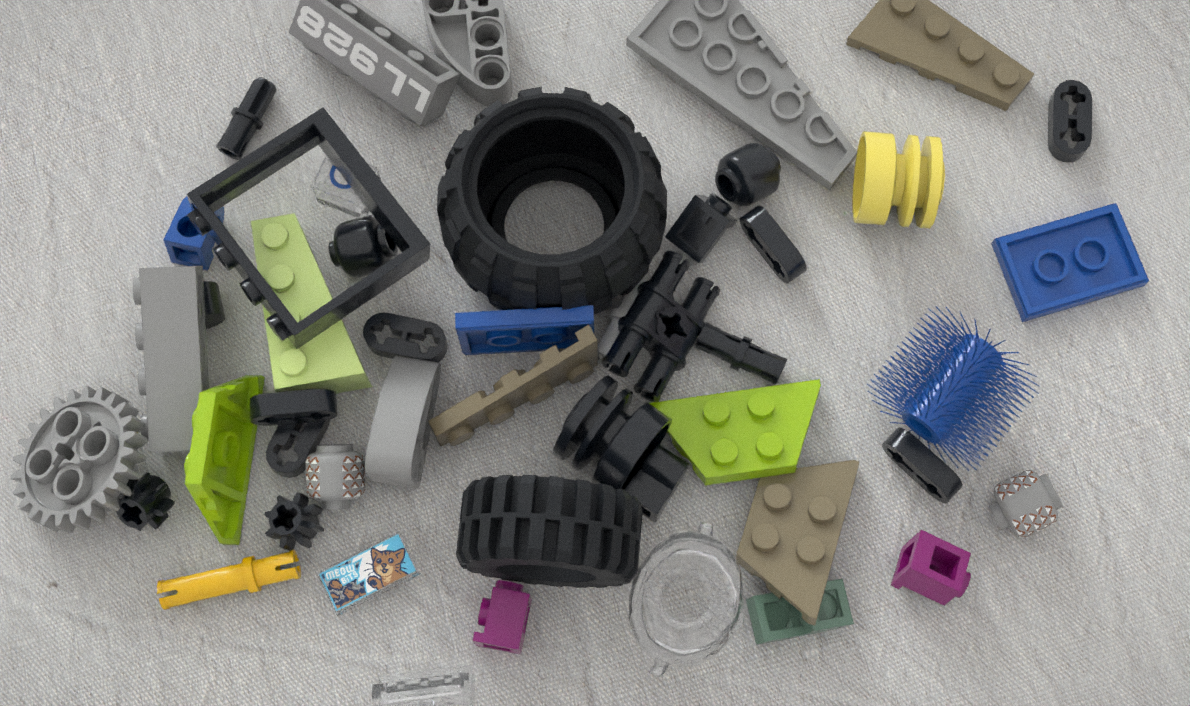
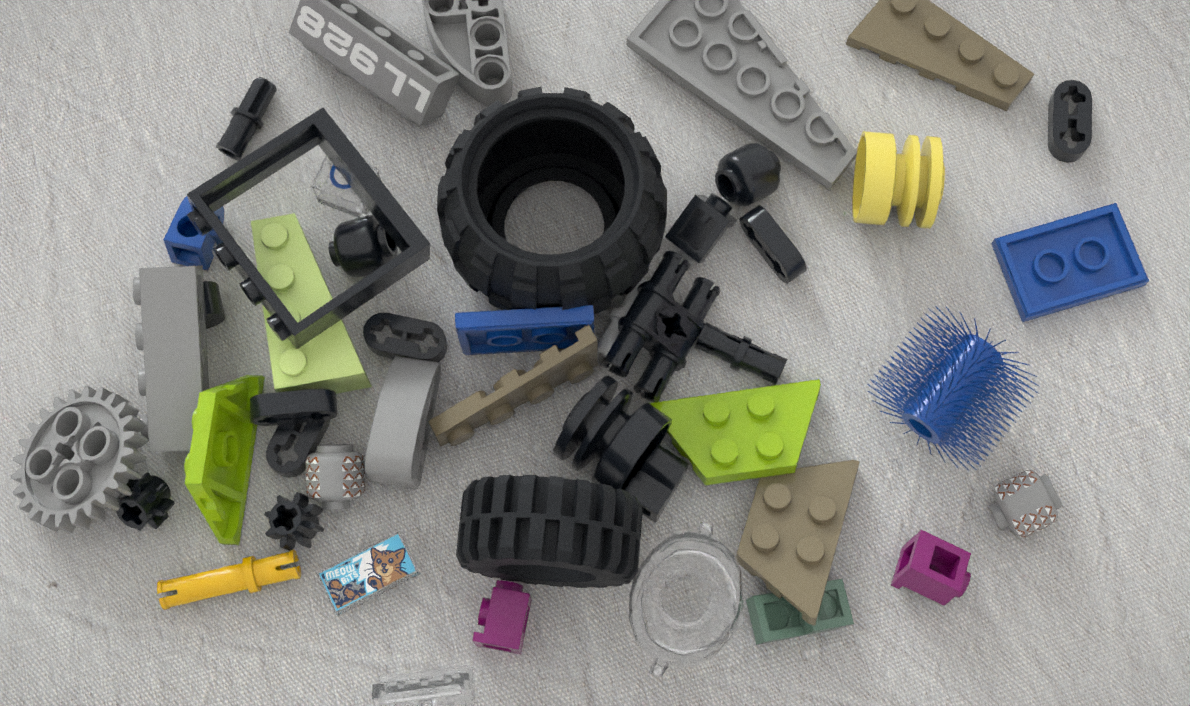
black beam [882,427,963,503] -> none

